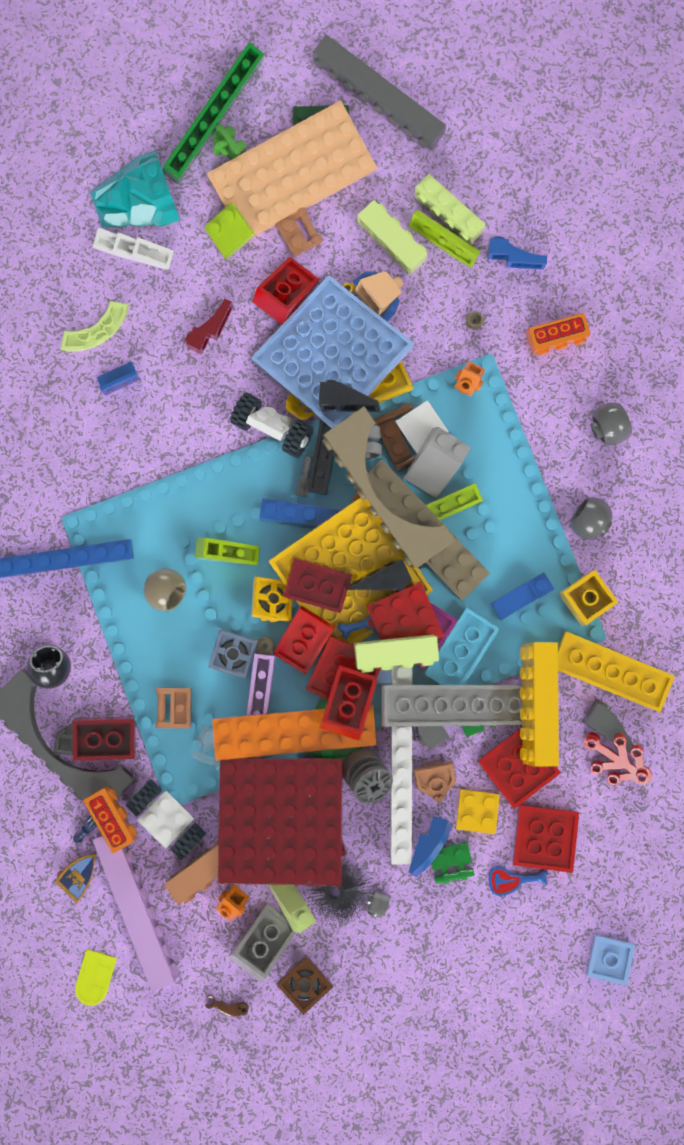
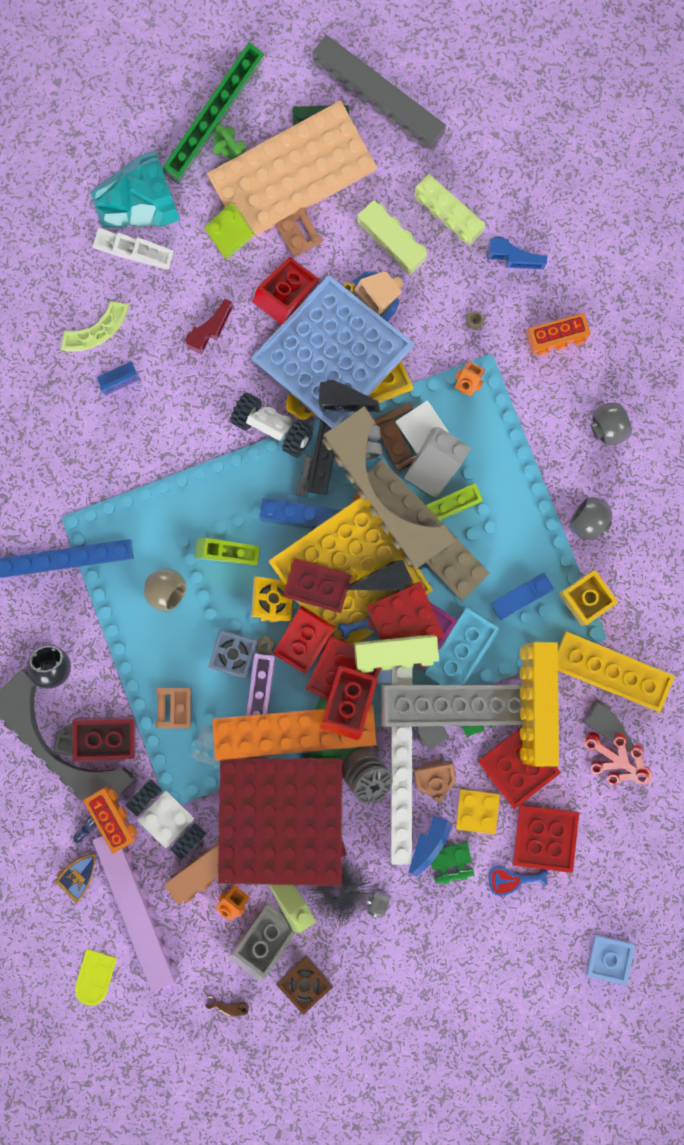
lime plate [408,210,480,269] -> none

